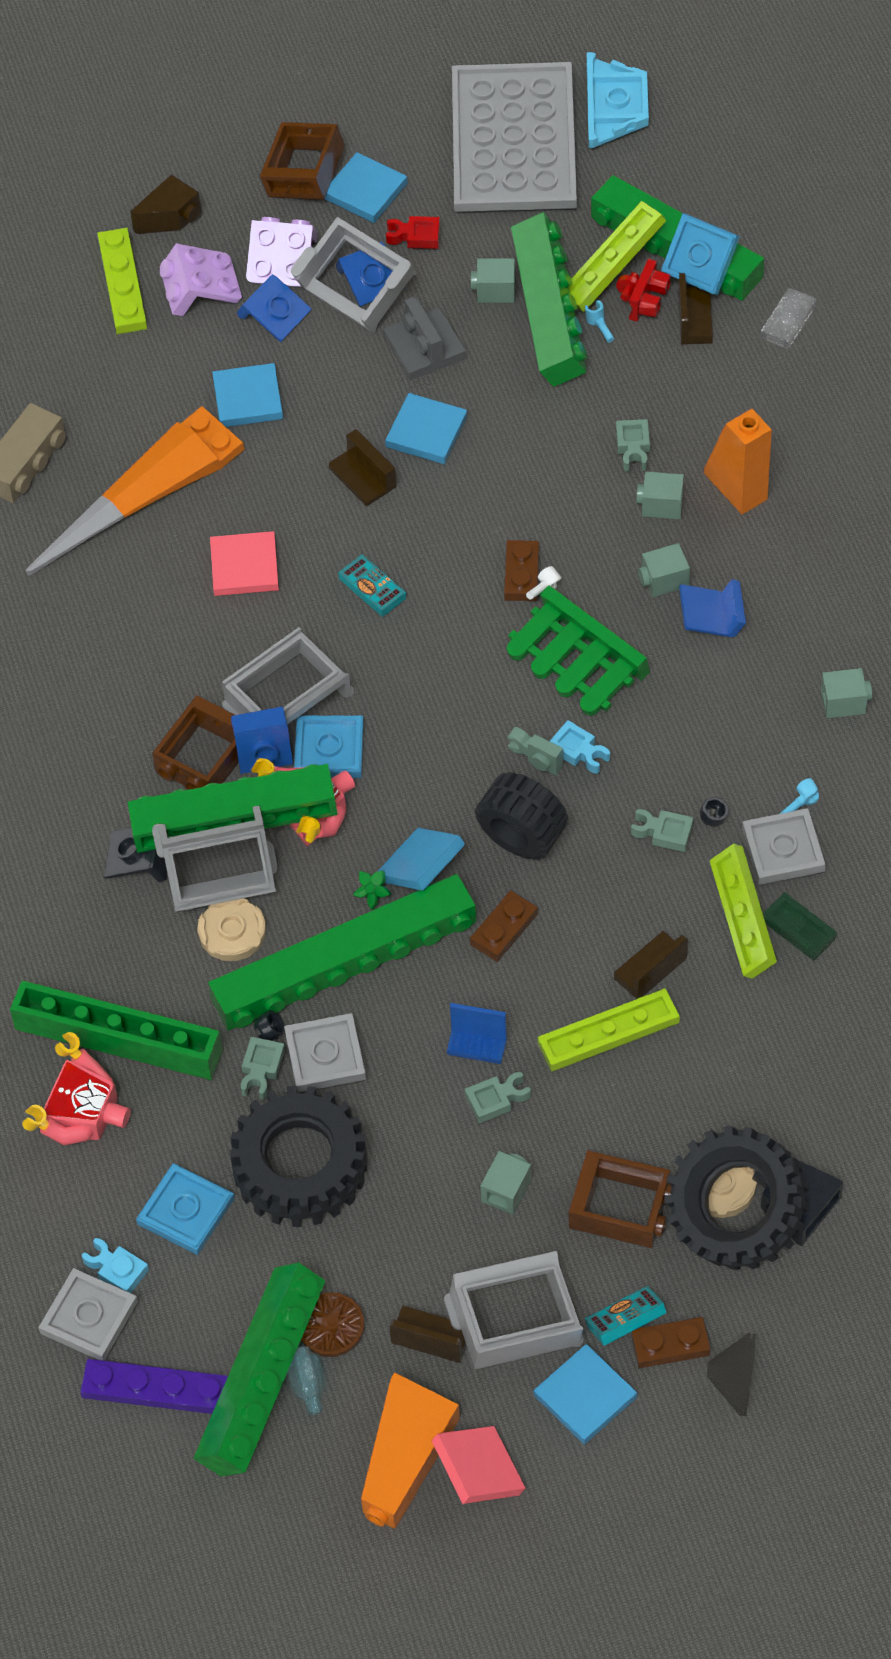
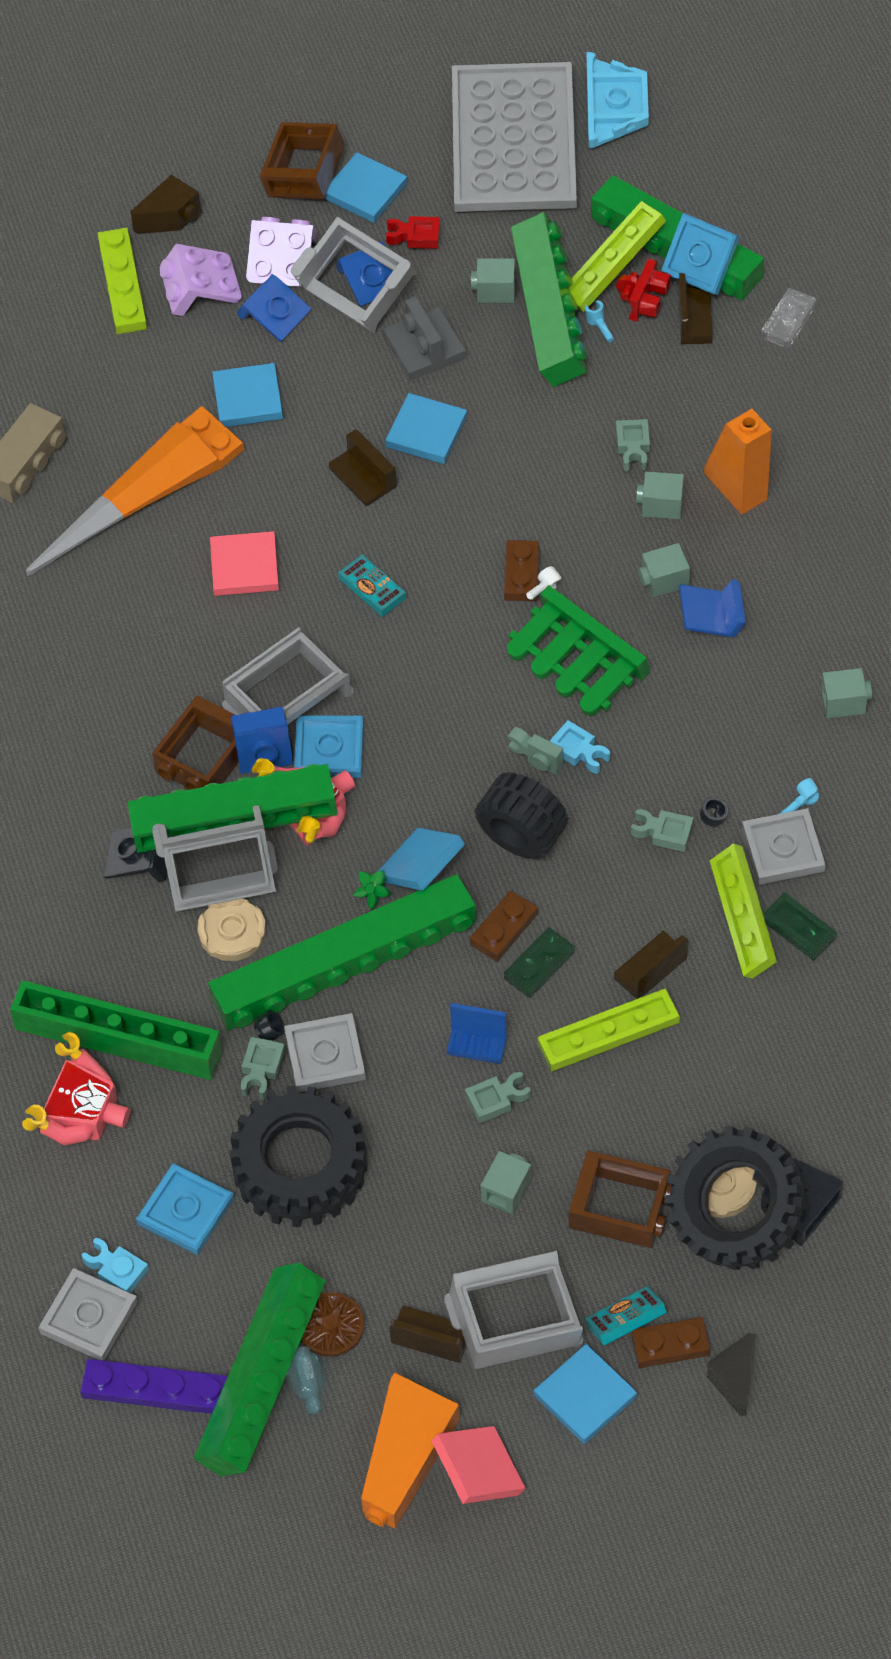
none -> clear green plate [504,927,575,999]

